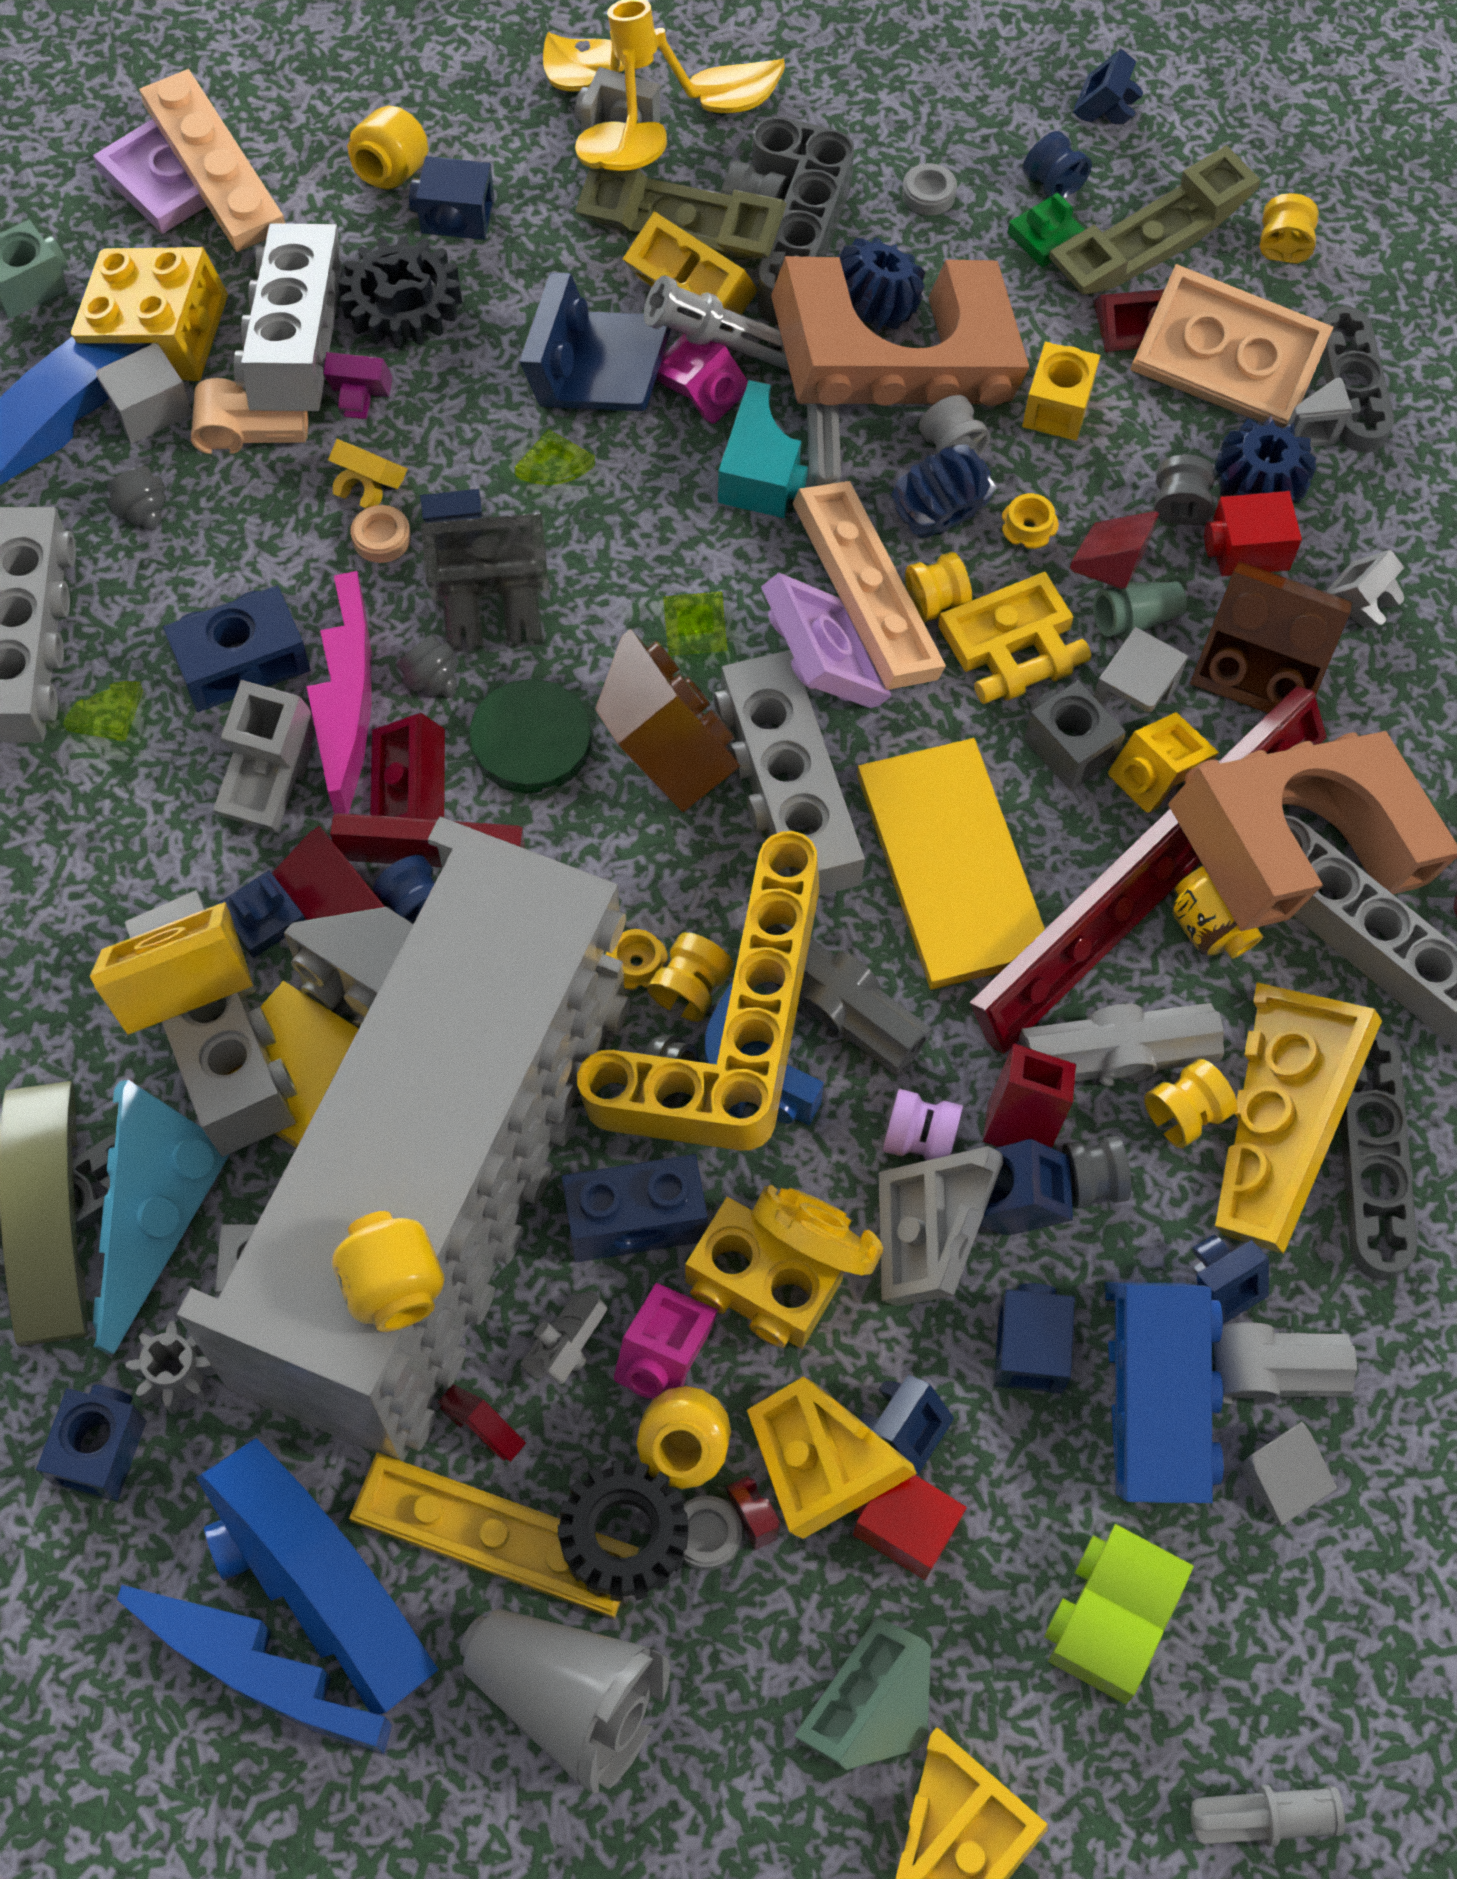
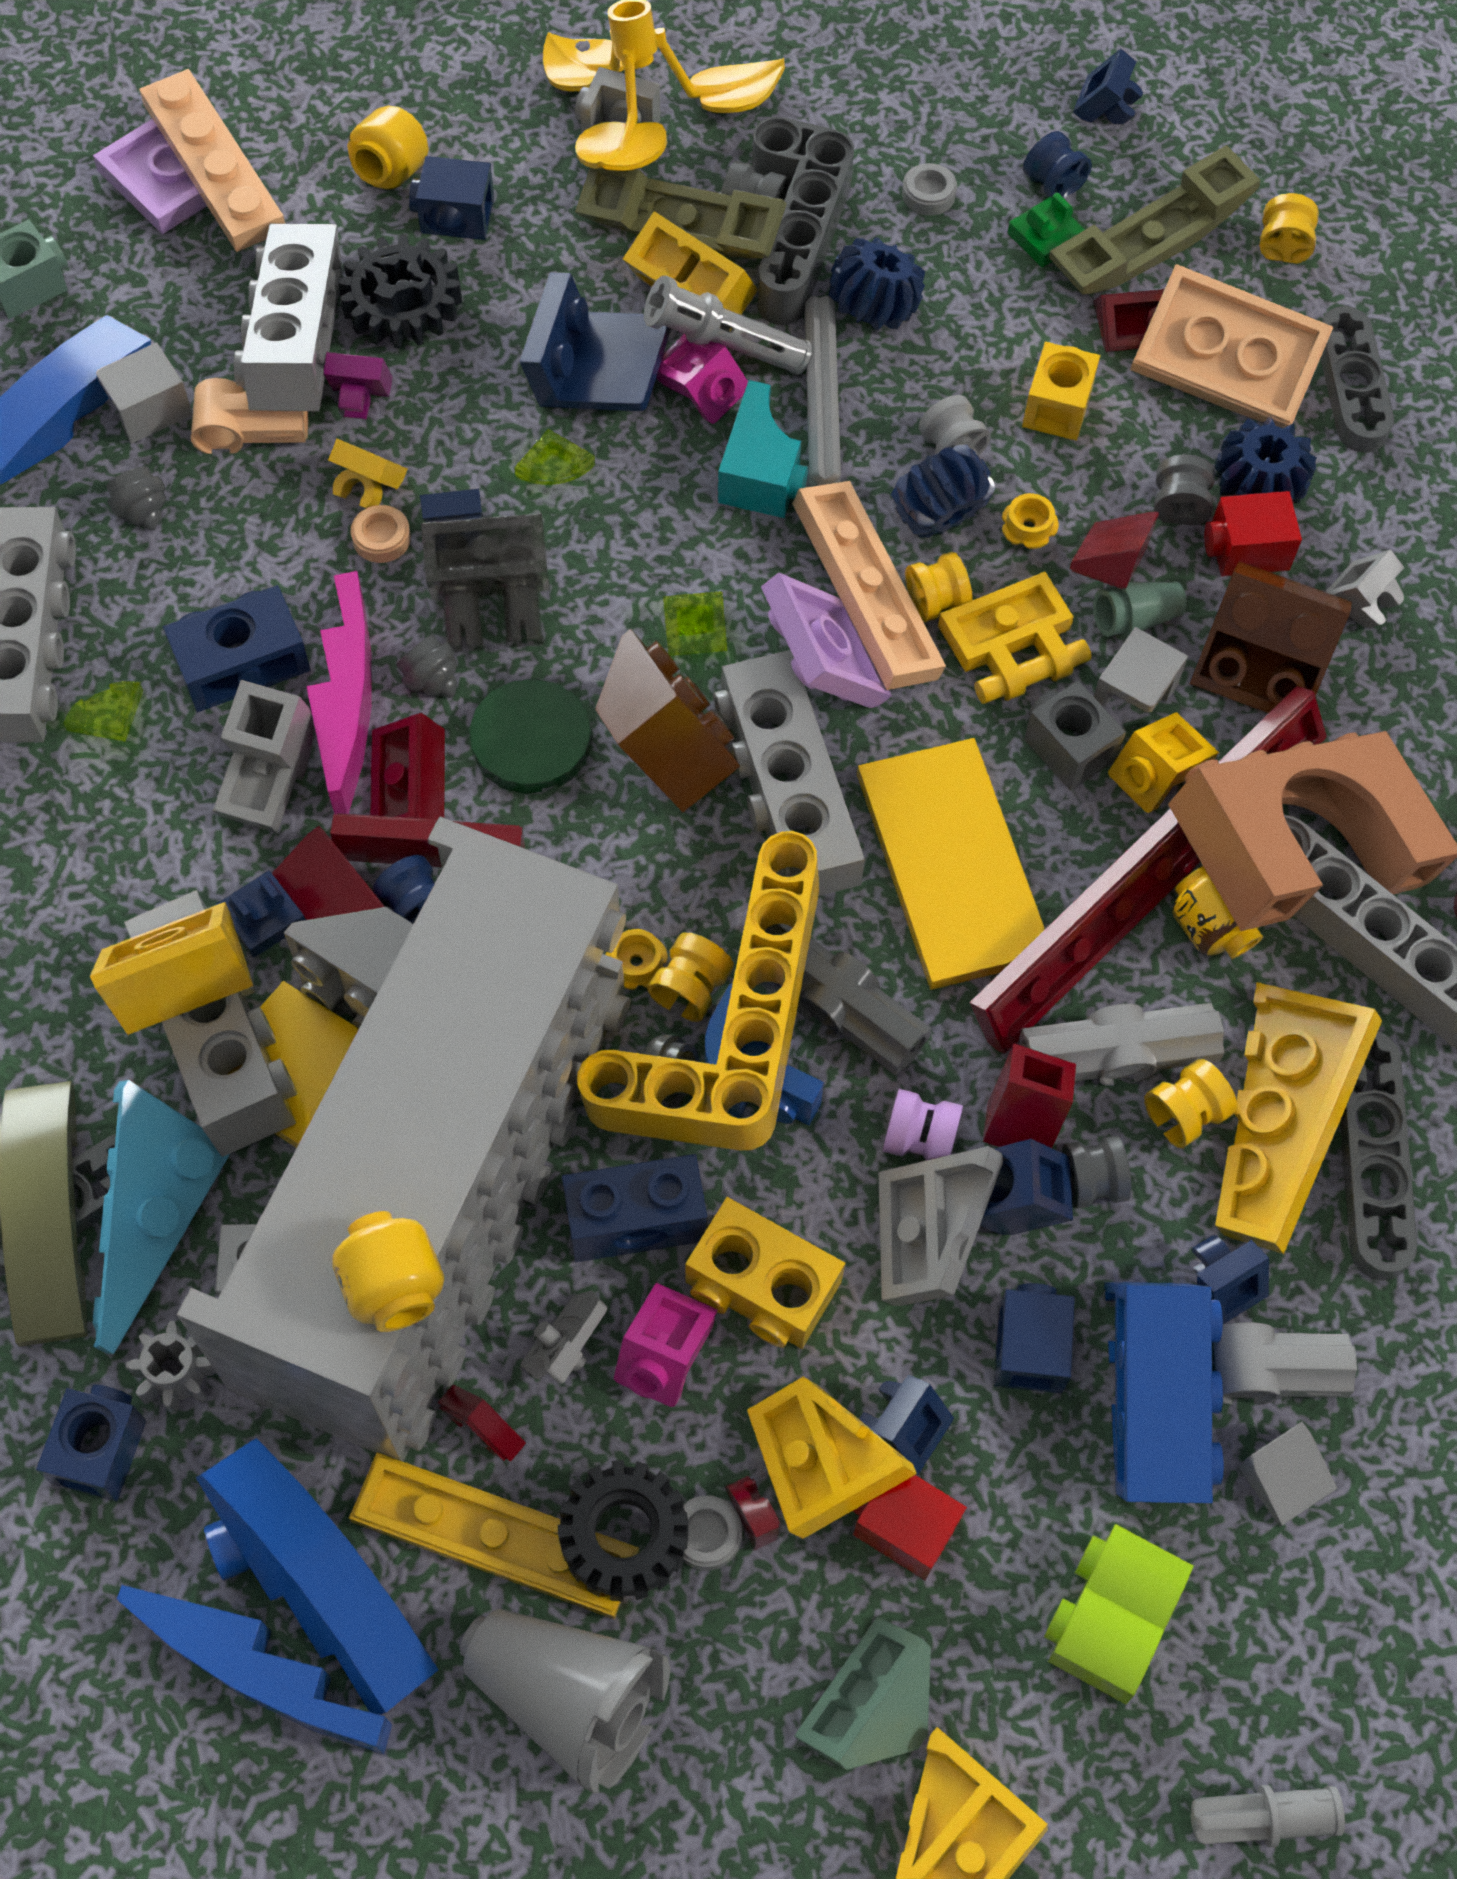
yellow bracket [71,247,229,381] -> none
yellow head [636,1386,731,1489] -> none
yellow tile [752,1185,883,1276] -> none
nougat arch [771,256,1029,406] -> none
light grey slope [1287,378,1352,447] -> none

